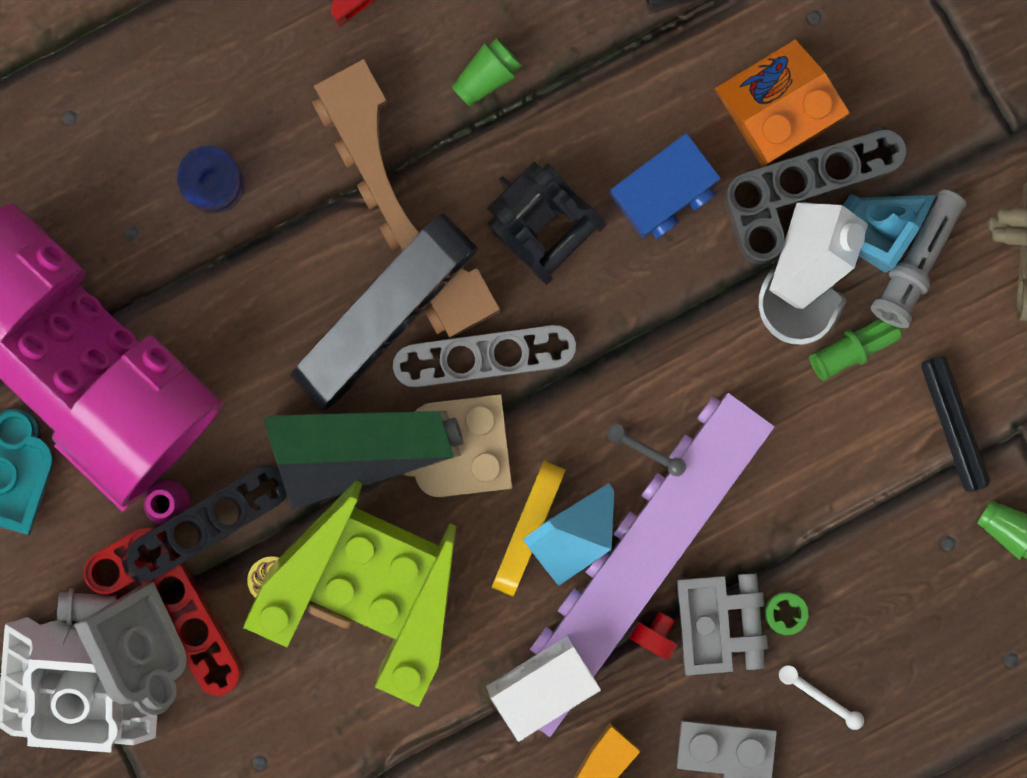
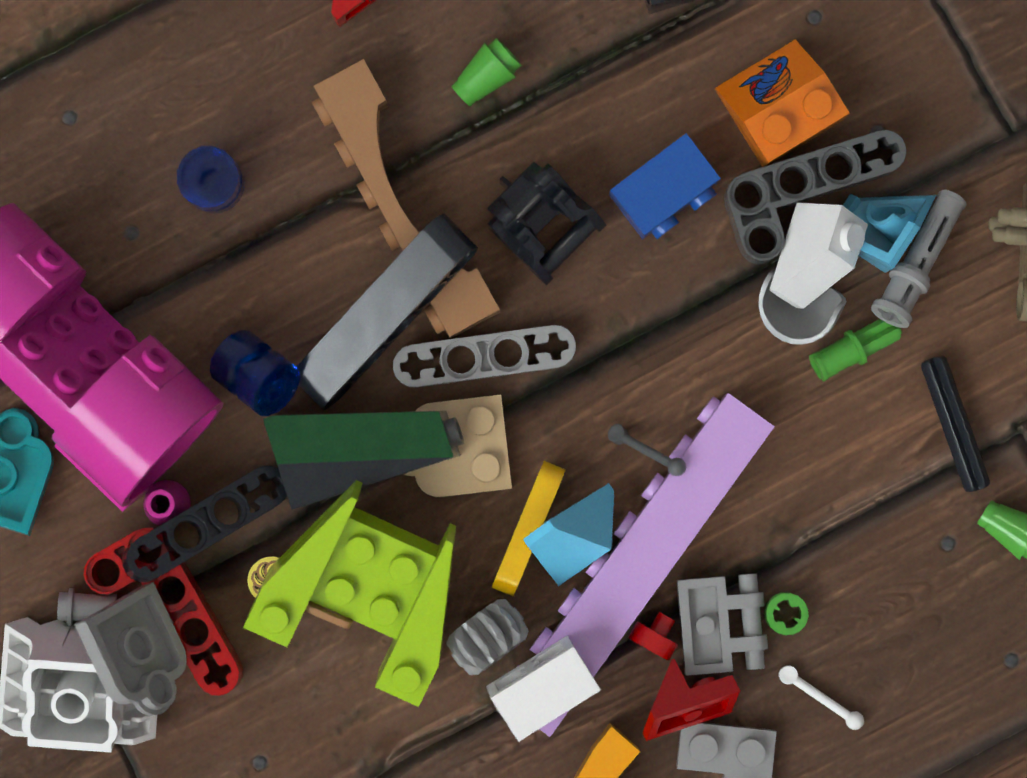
none -> clear blue wheel [210,330,300,416]
none -> light grey gear [446,599,529,675]
none -> red slope [643,659,740,741]

